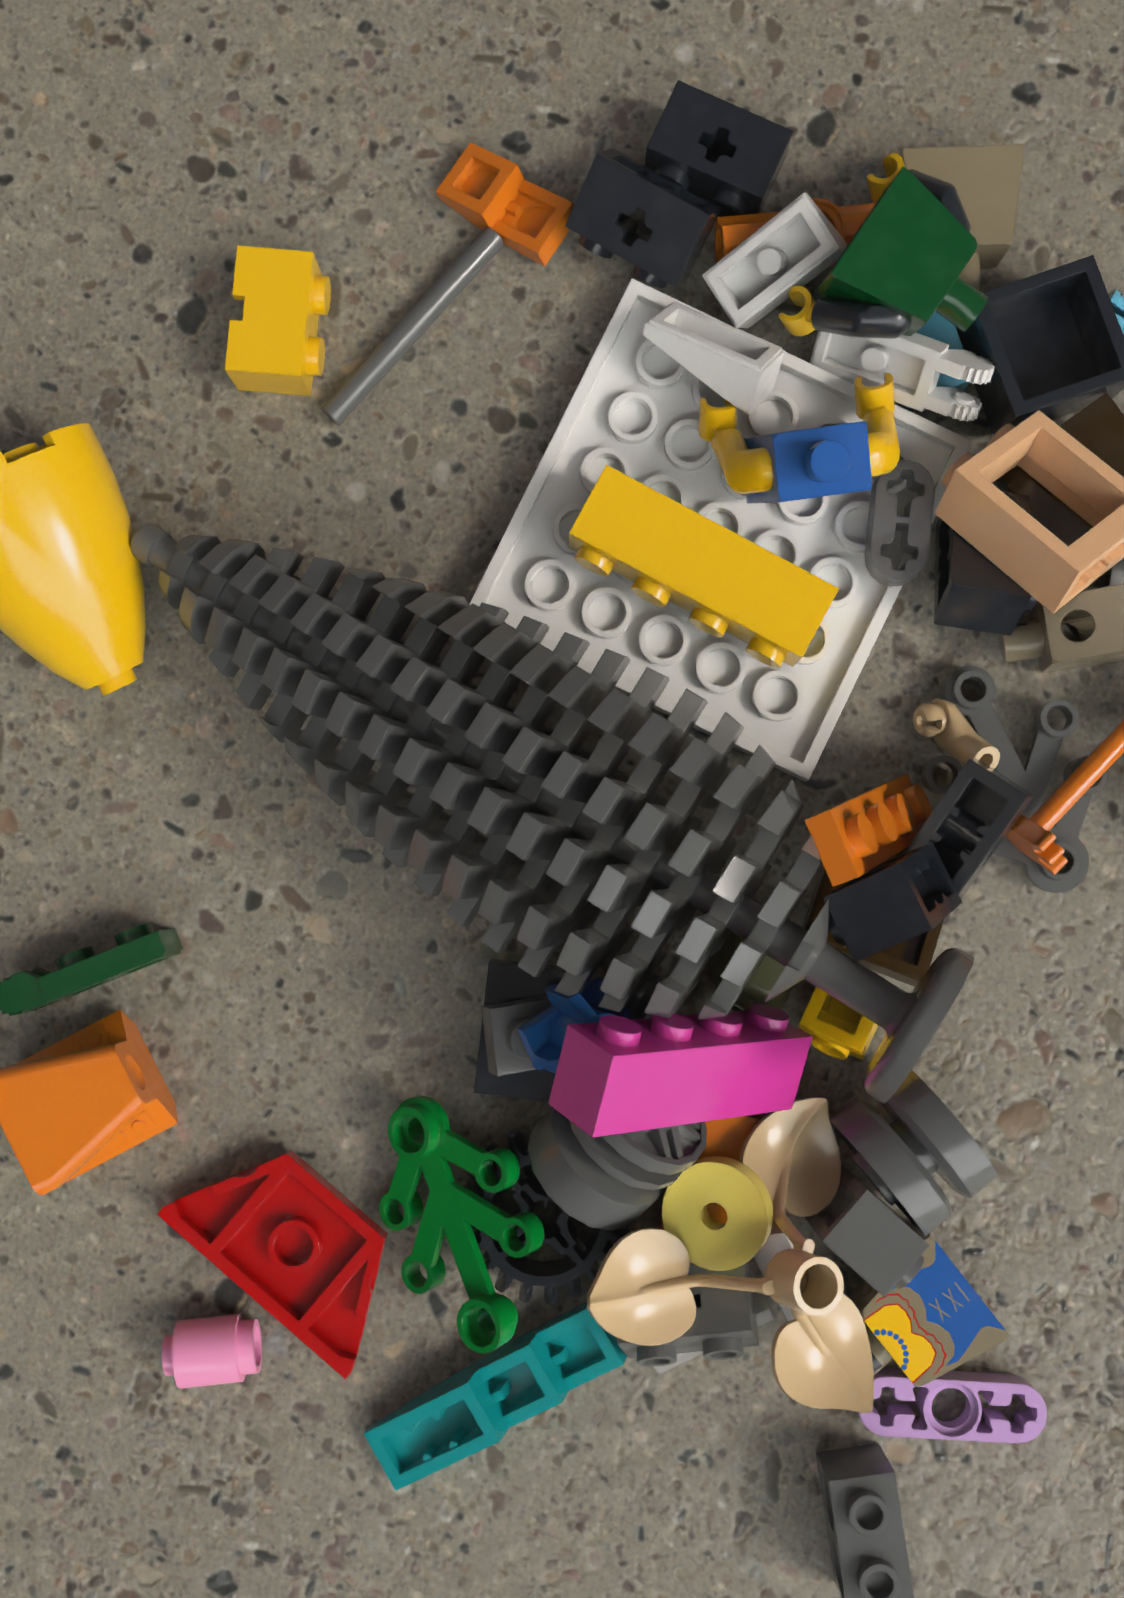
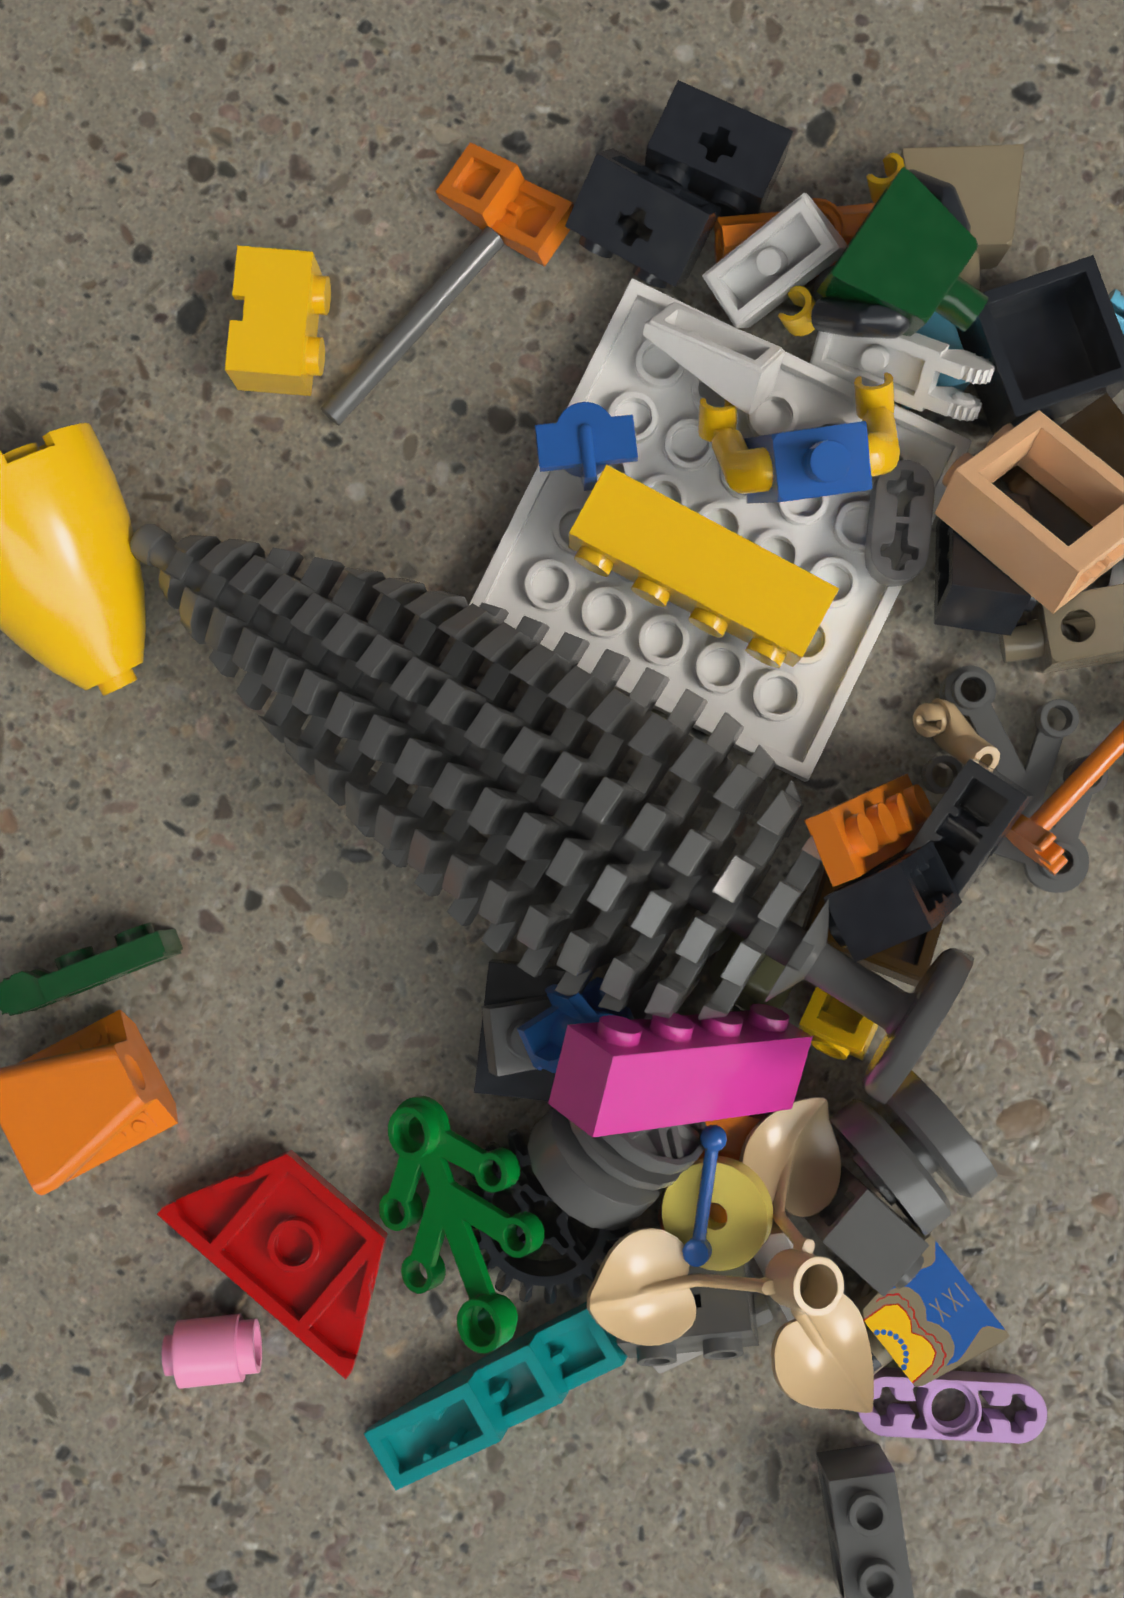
none -> blue piece [535,402,638,491]
none -> blue hinge [682,1125,727,1267]

